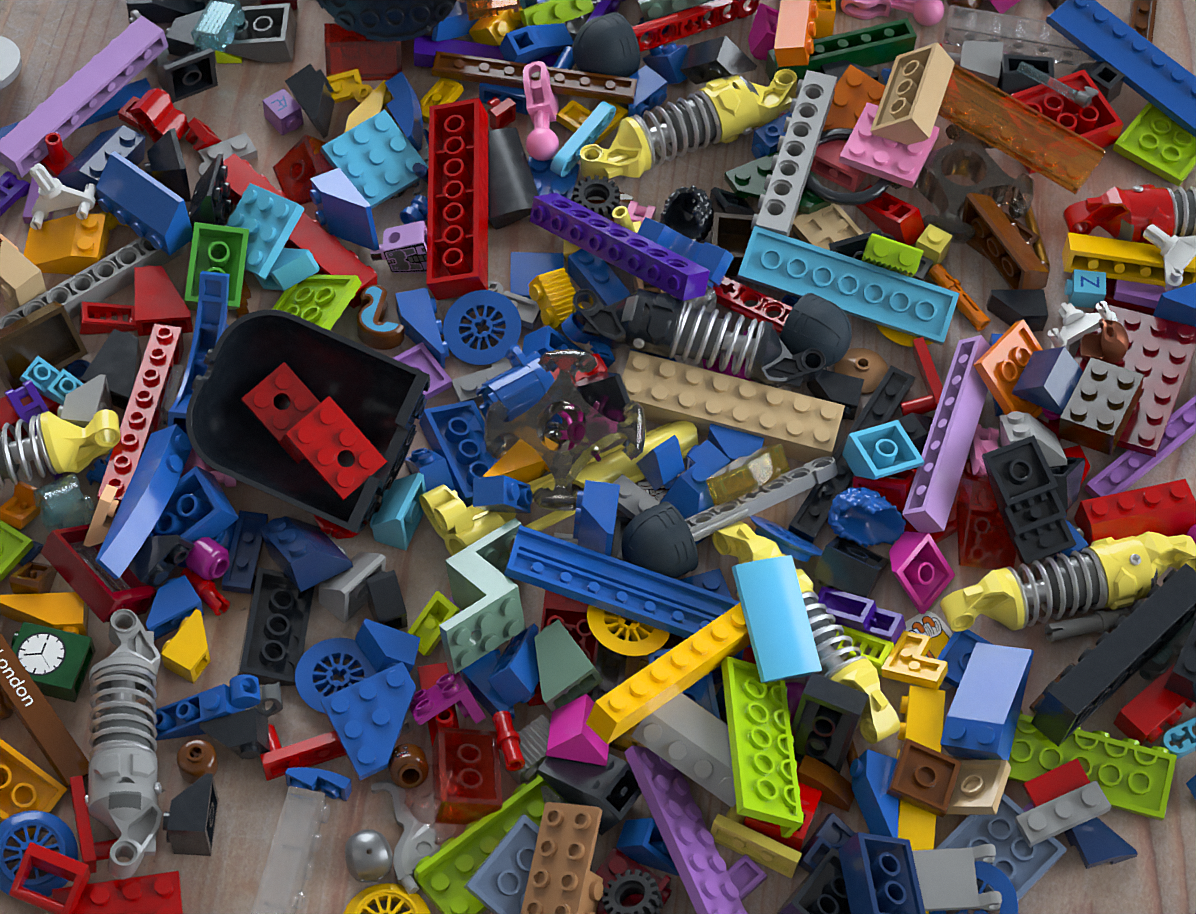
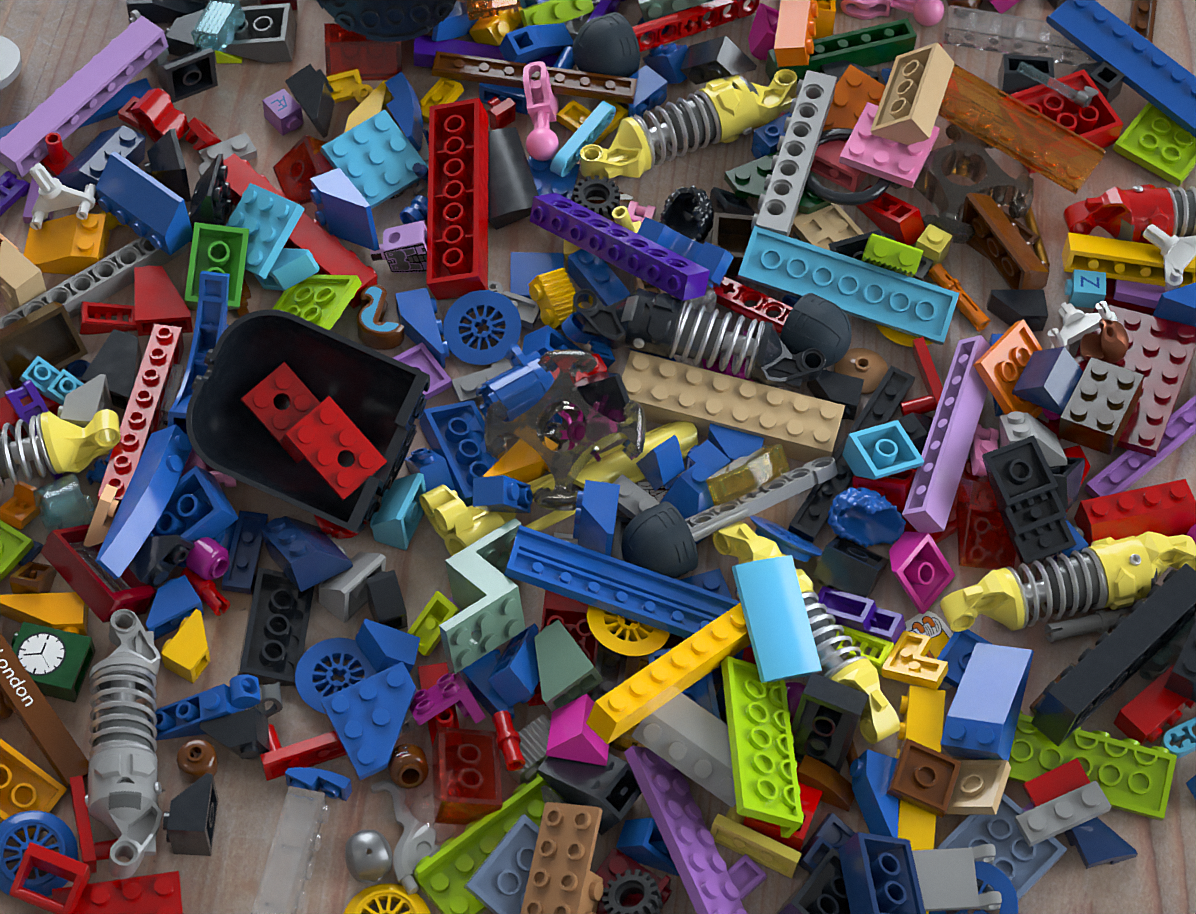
light grey torso [946,41,1004,94] -> none

